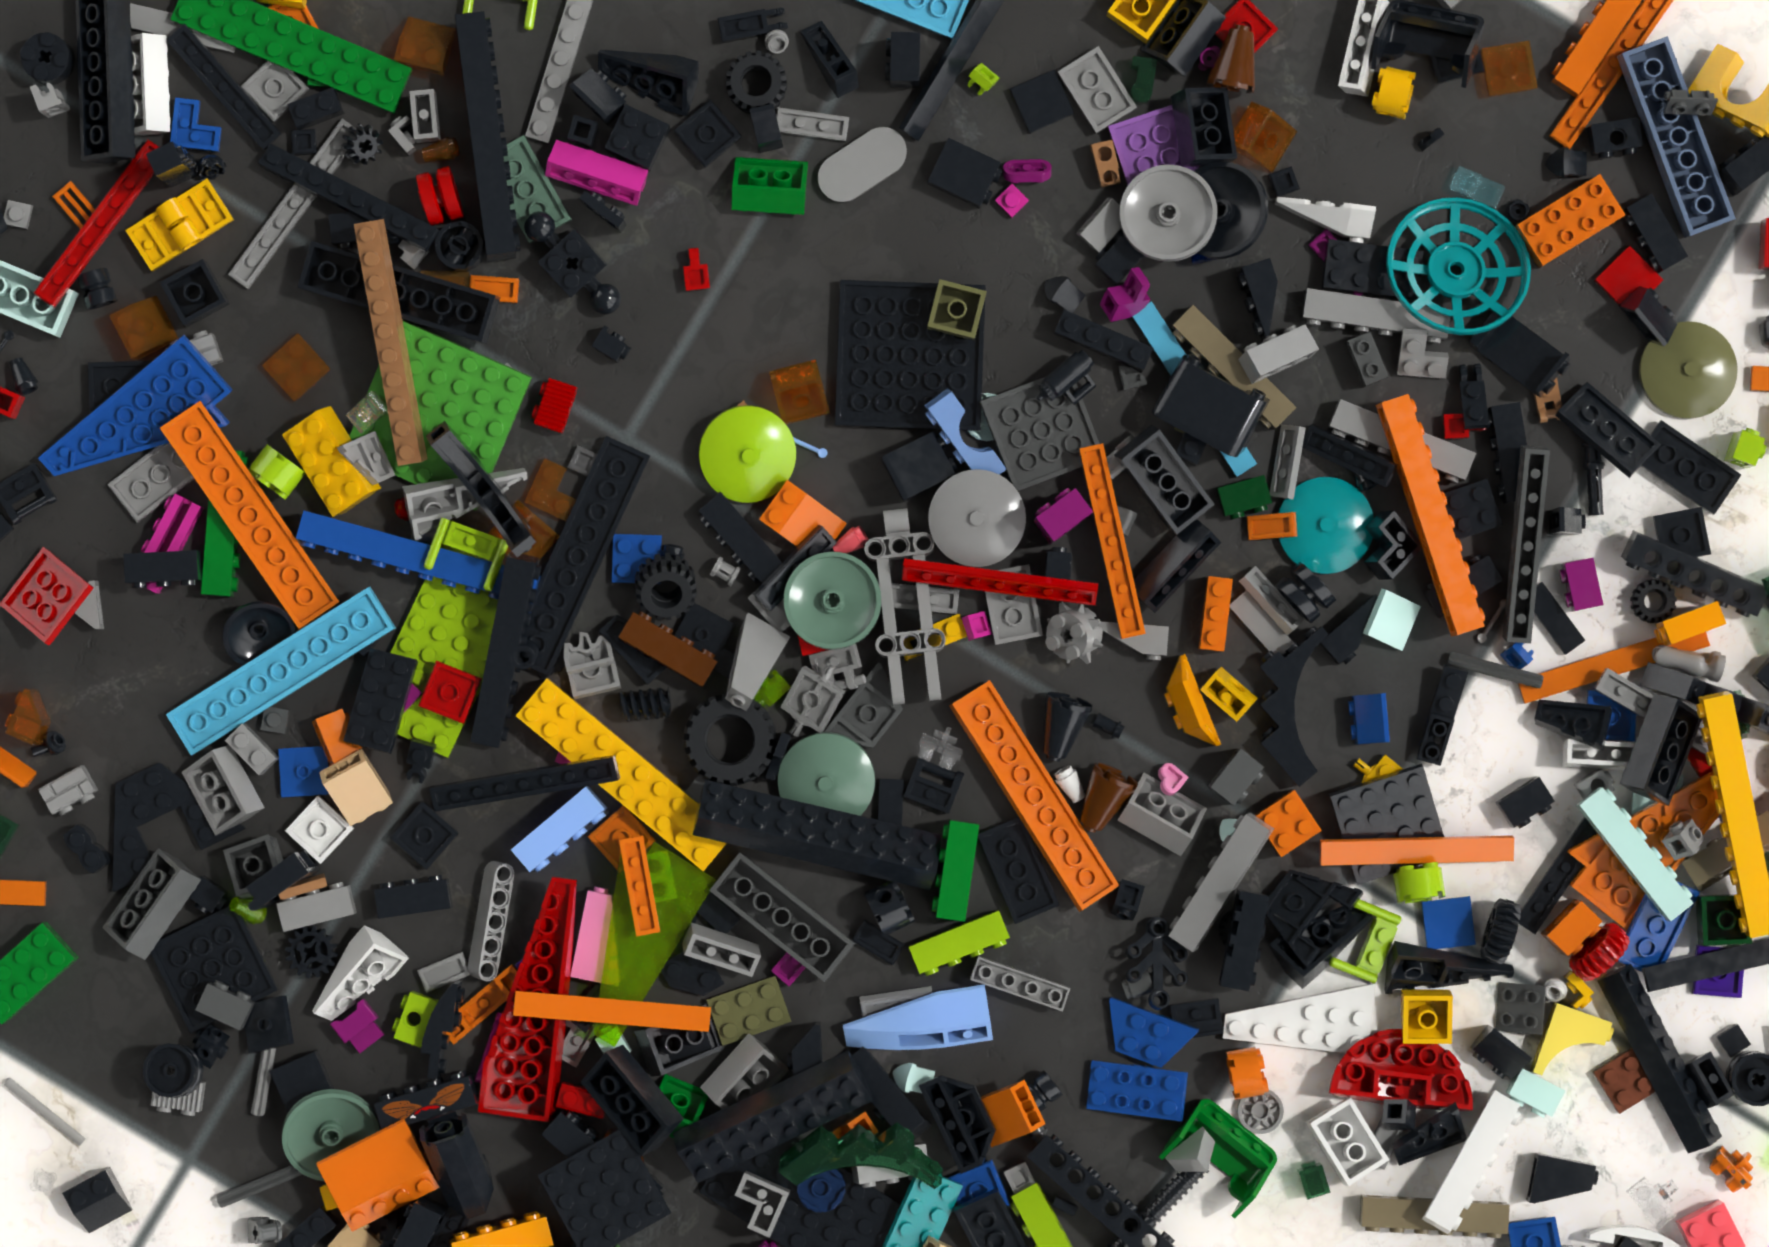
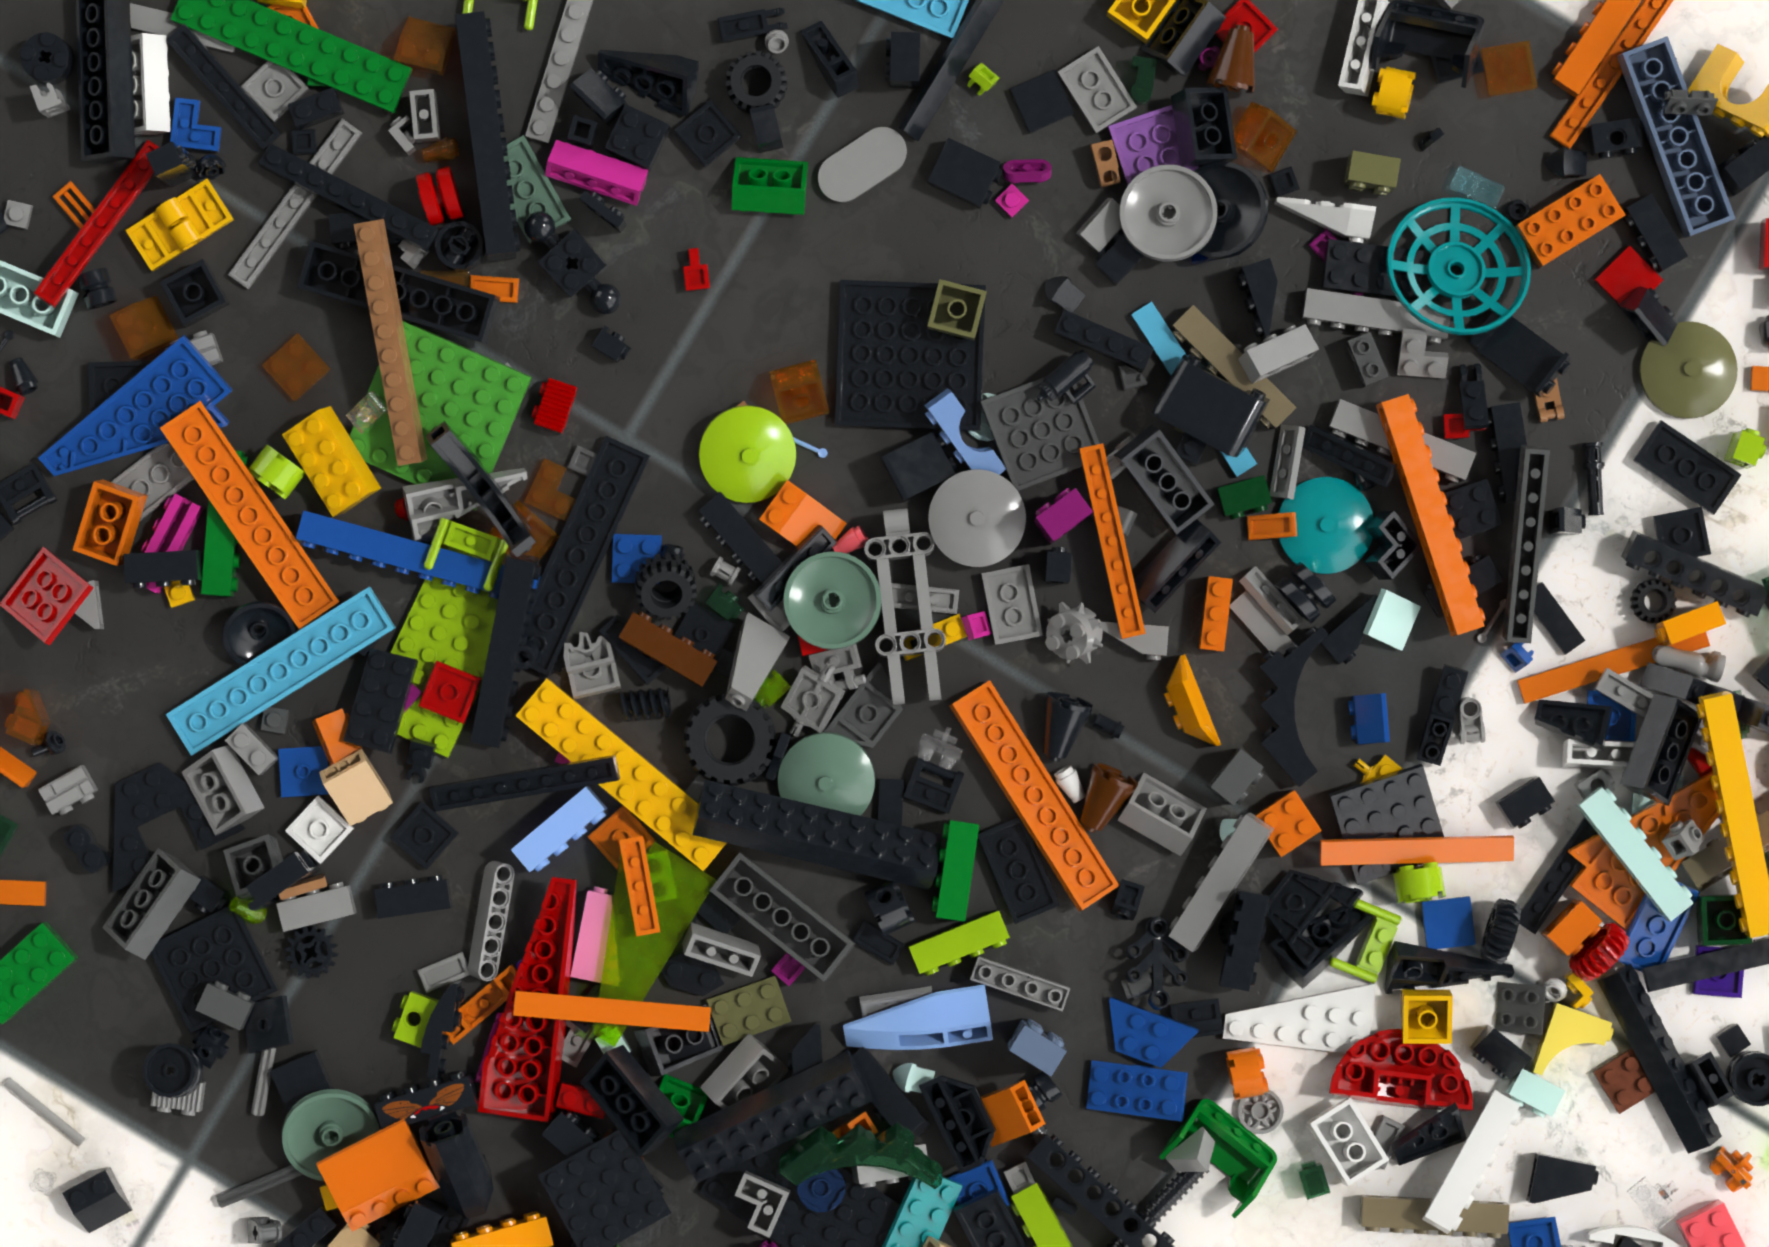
white wedge [312,925,409,1021] -> none
magenta piece [330,998,385,1053] -> none
light grey wing [337,431,395,485] -> none
black gear [341,123,383,165] -> none
light grey tile [776,107,849,142] -> none
red tile [902,558,1098,605] -> none
magenta brick [1100,267,1151,322] -> none
bright pink tile [1158,763,1189,796] -> none
yellow brick [1200,667,1258,722] -> none
black brick [1382,1099,1416,1130] -> none
dark grey axle [1448,652,1544,688] -> none
black plate [1555,382,1661,478] -> none
magenta brick [1559,558,1604,612] -> none
none -> orange brick [73,479,148,566]
none -> yellow plate [164,581,195,608]
none -> clear green brick [705,584,744,621]
none -> sand blue brick [1007,1018,1067,1076]
none -> olive brick [1343,151,1401,196]
none -> light grey piece [1457,697,1485,745]

